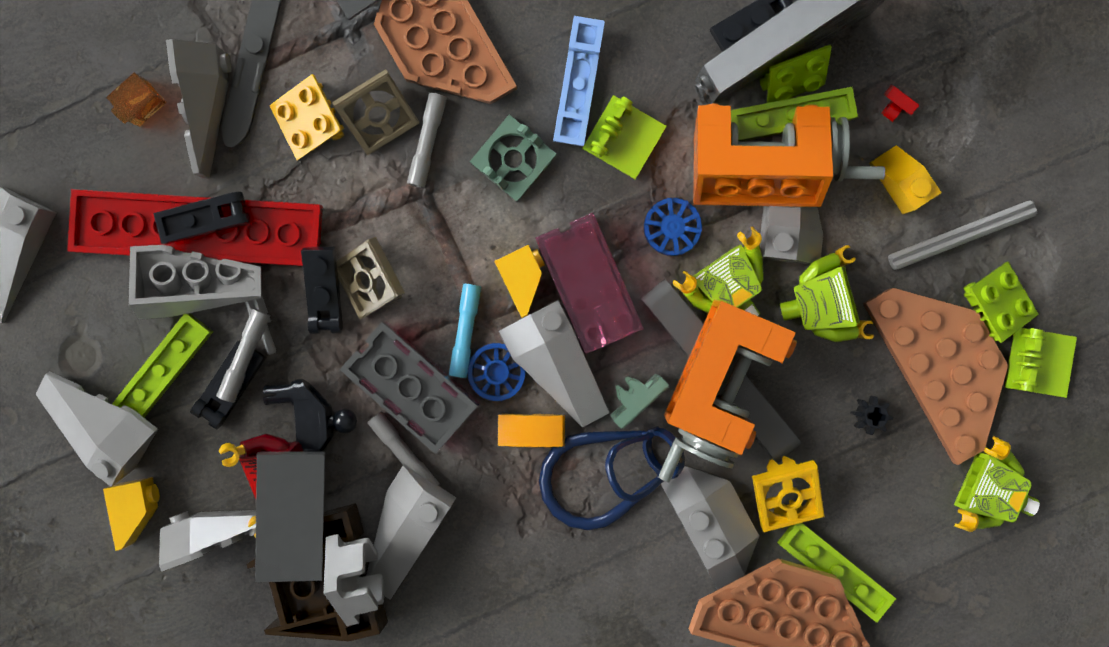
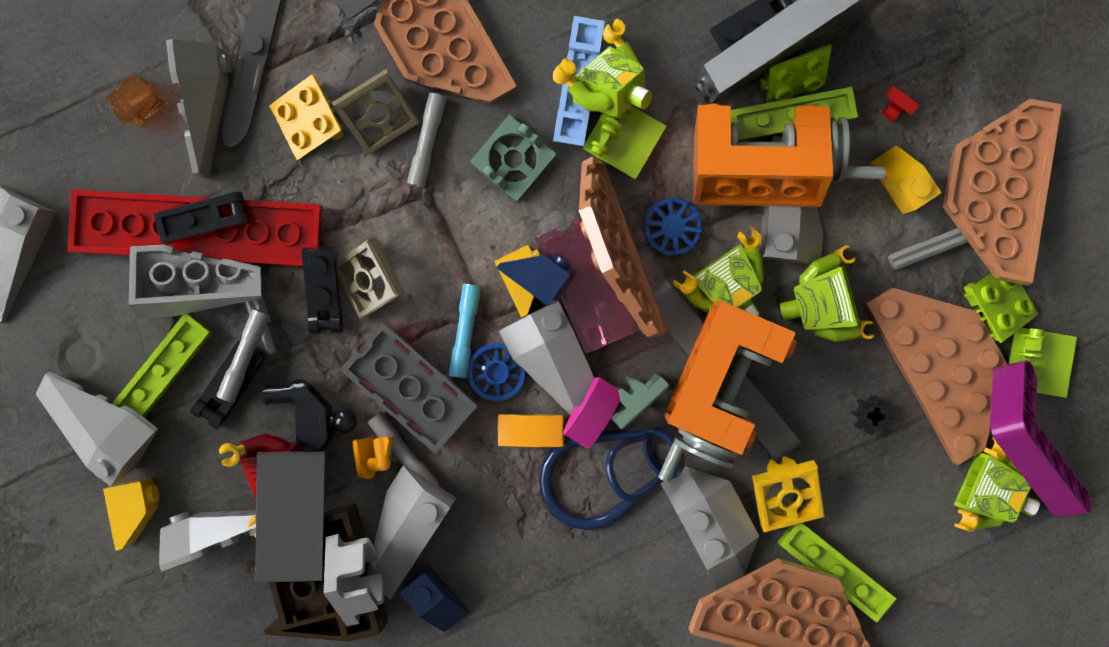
none -> light orange piece [352,436,393,479]
none -> dark blue slope [400,564,468,632]
none -> dark blue slope [497,253,577,306]
none -> lime torso [553,19,653,117]
none -> dark pink slope [562,377,620,448]
none -> nougat plate [579,156,668,338]
none -> nougat plate [943,99,1062,286]
none -> magenta beam [990,360,1092,518]

